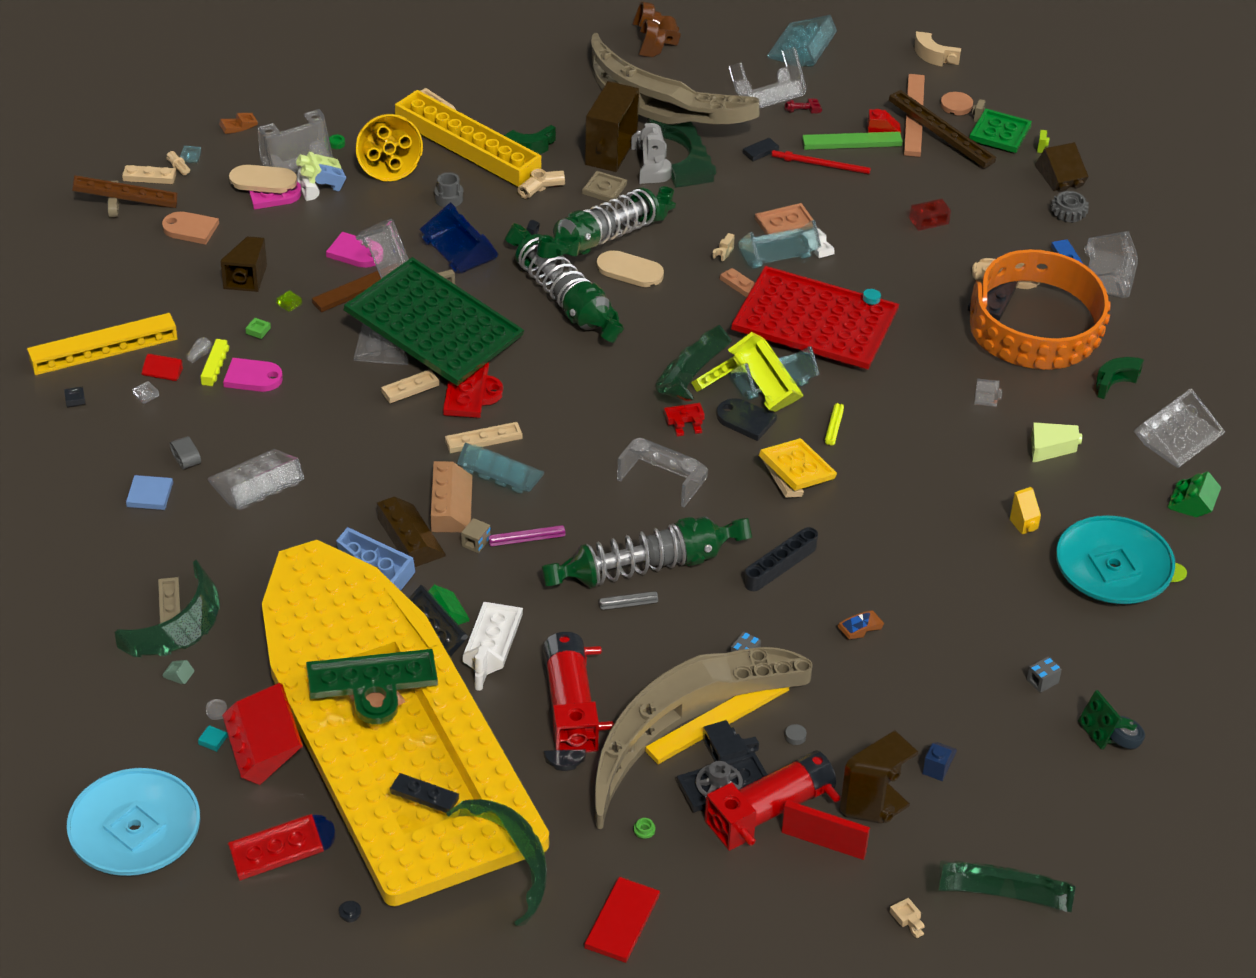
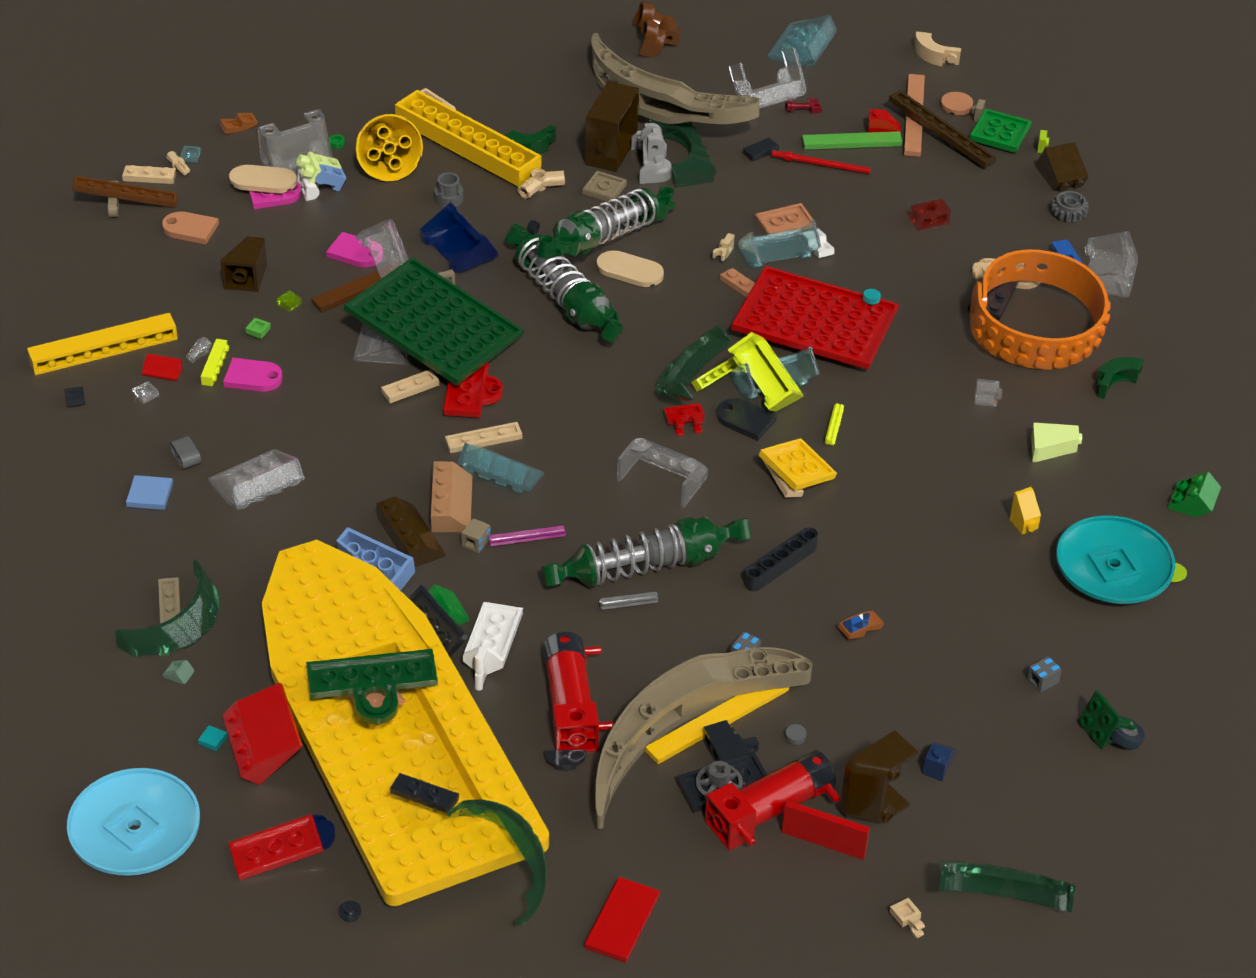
clear tile [206,699,227,720] -> none
bright green plate [634,818,655,839] -> none
clear slope [1134,388,1225,468] -> none

